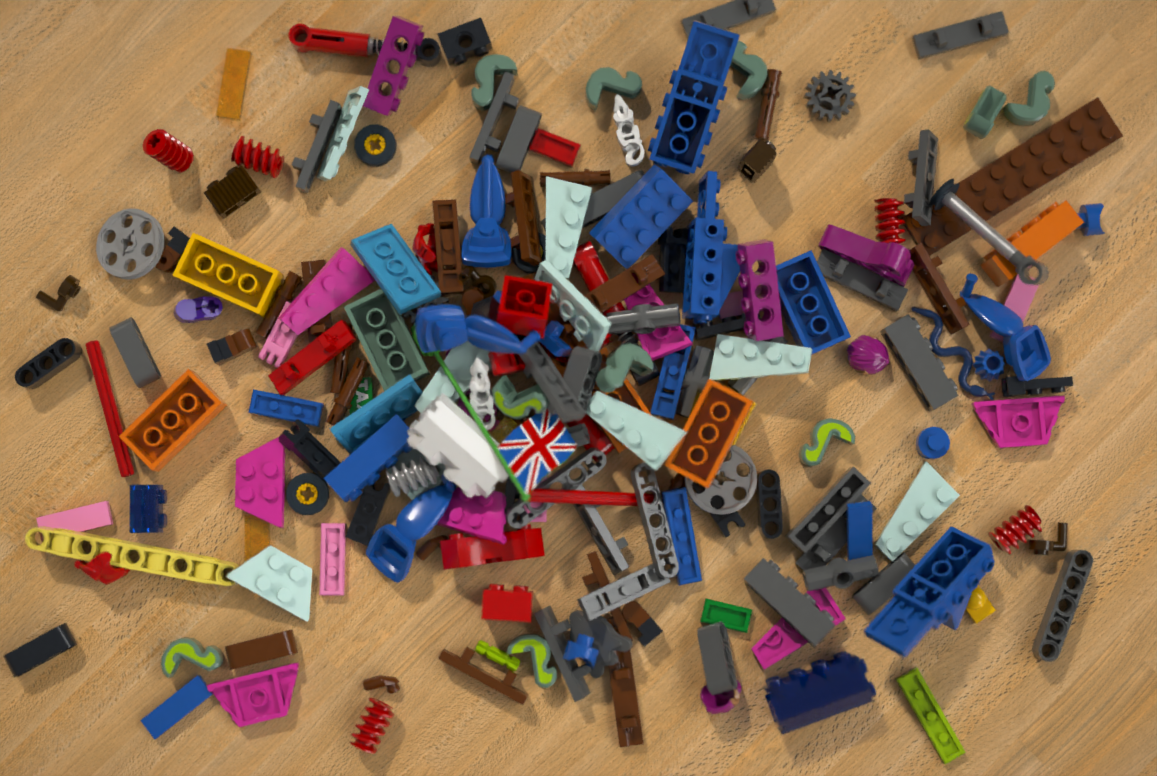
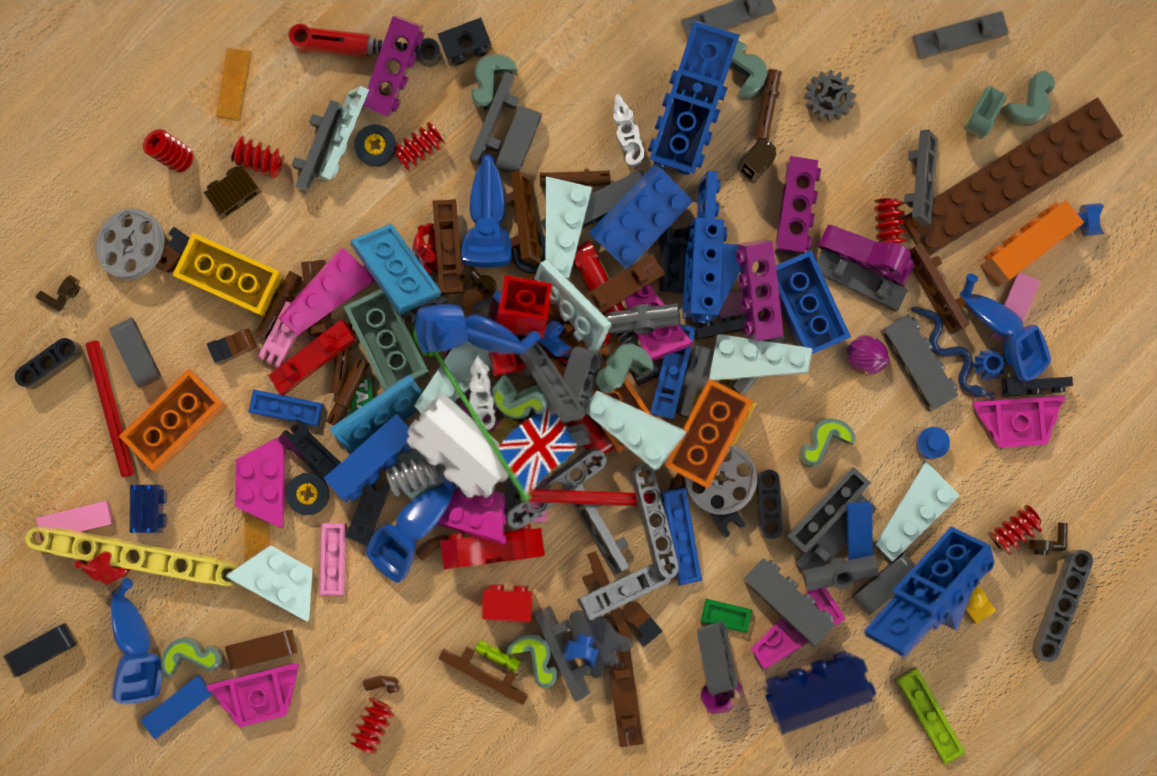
dark purple piece [173,296,223,323] -> none
red tile [529,128,581,167] -> none
sand green animal [586,67,642,111] -> none
piece [929,179,1049,285] -> none
none -> blue piece [111,578,162,704]
none -> red piece [393,122,446,172]
none -> magenta brick [774,156,821,256]

